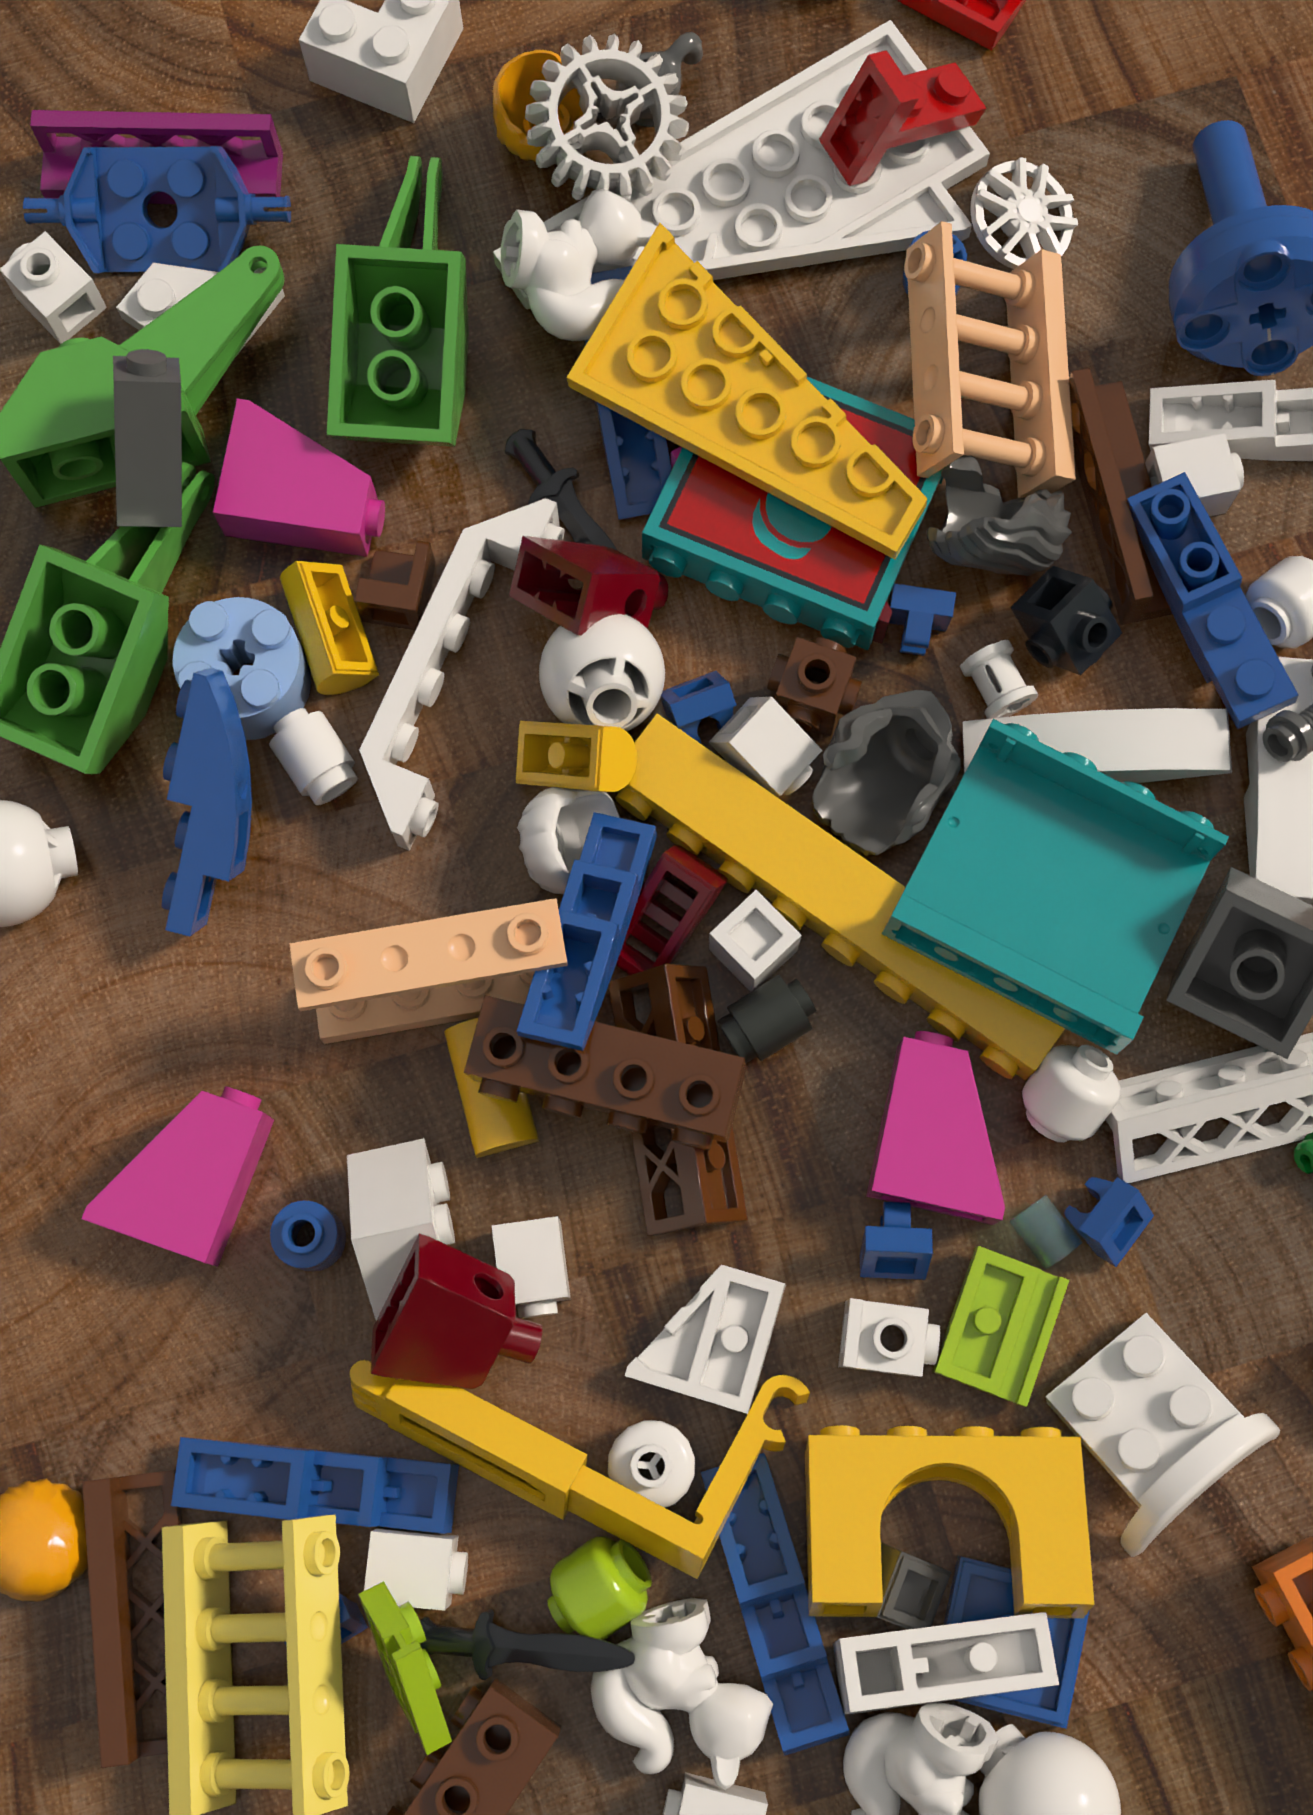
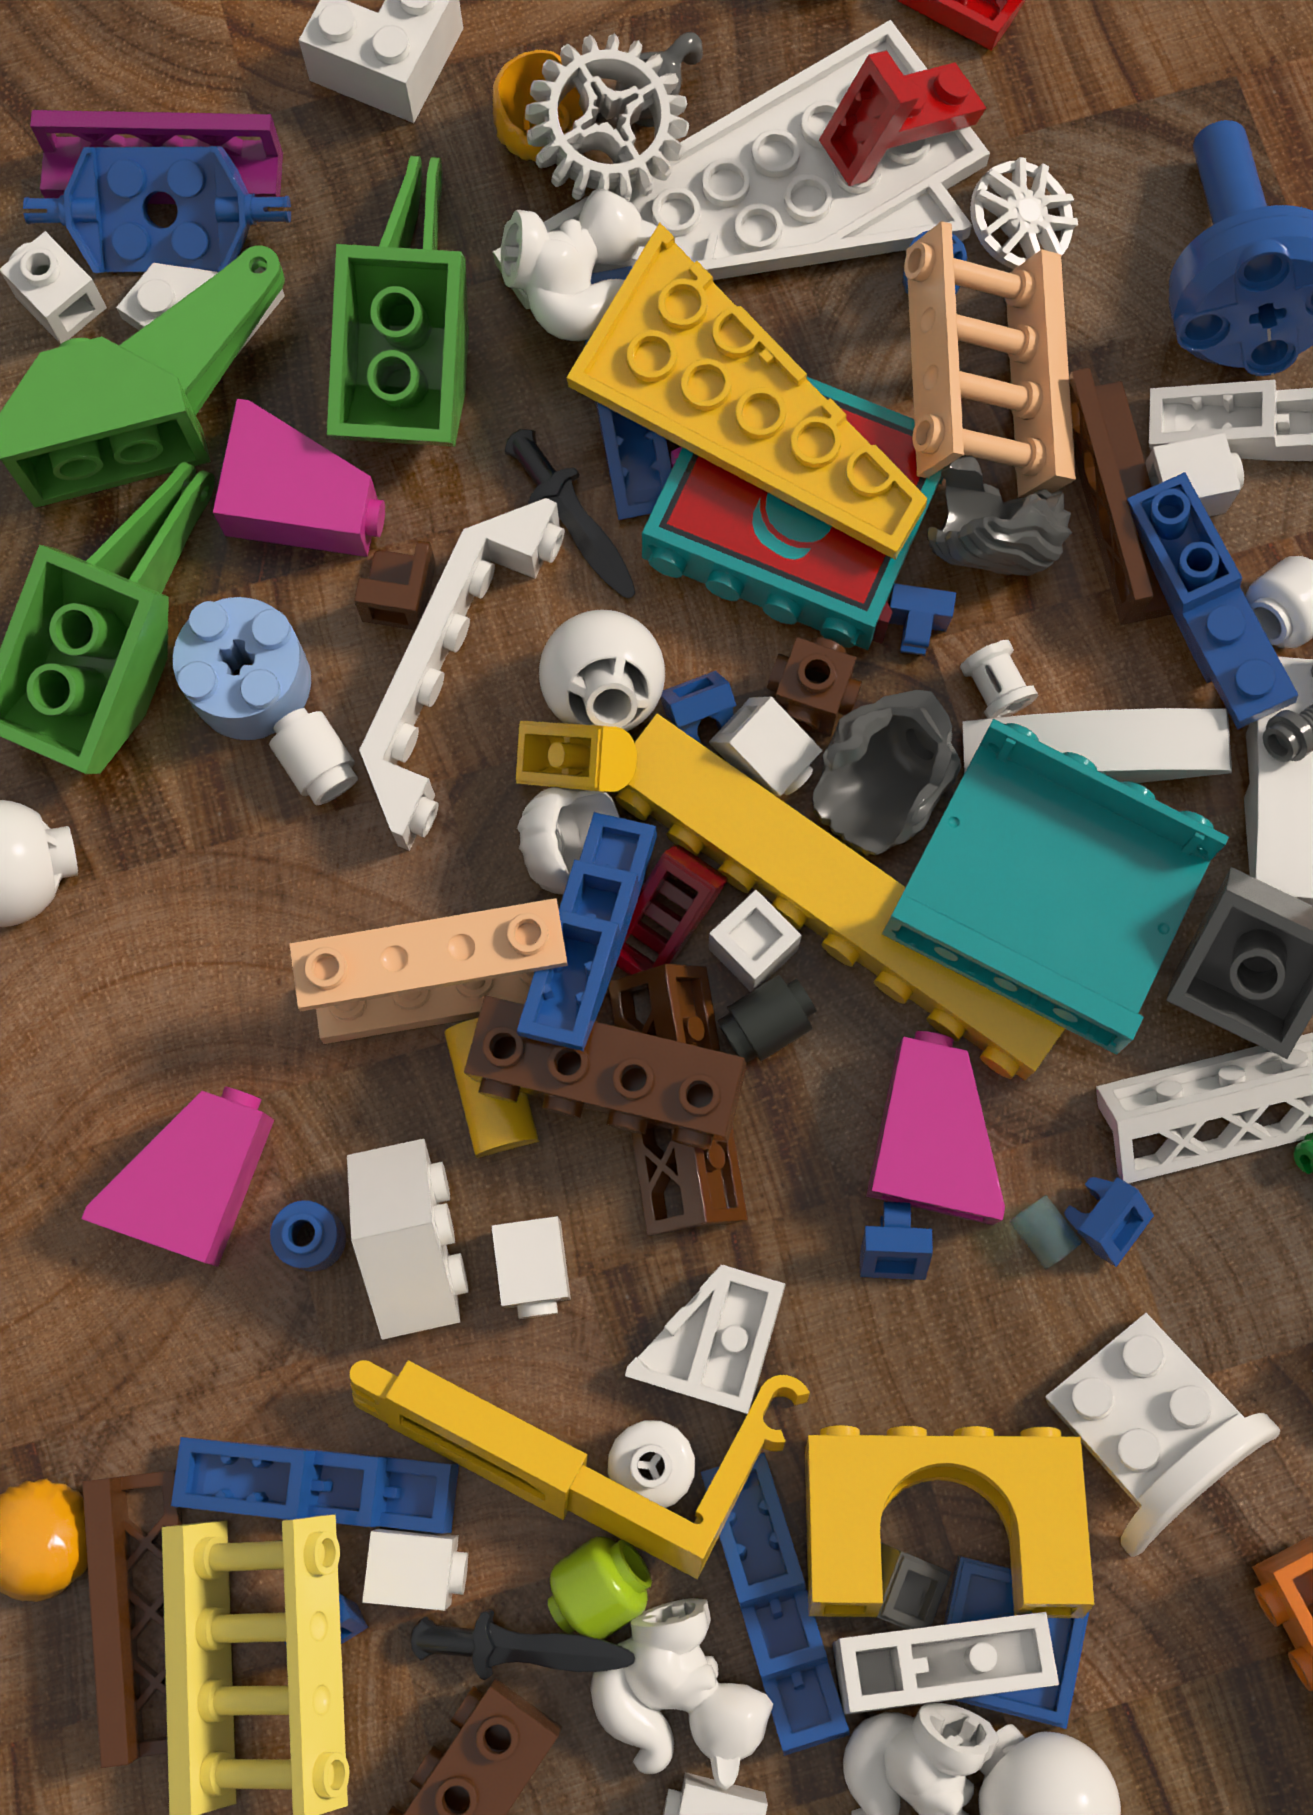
dark grey brick [113,349,182,527] -> none
blue slope [162,668,252,937] -> none
yellow brick [280,561,379,695] -> none
lime plate [358,1581,452,1755] -> none
dark red torso [371,1233,543,1389] -> none
dark red torso [509,536,668,636] -> none
white brick [838,1298,940,1377] -> none
lime plate [932,1246,1069,1407] -> none
black brick [1010,566,1122,676] -> none
white head [1022,1044,1121,1142] -> none

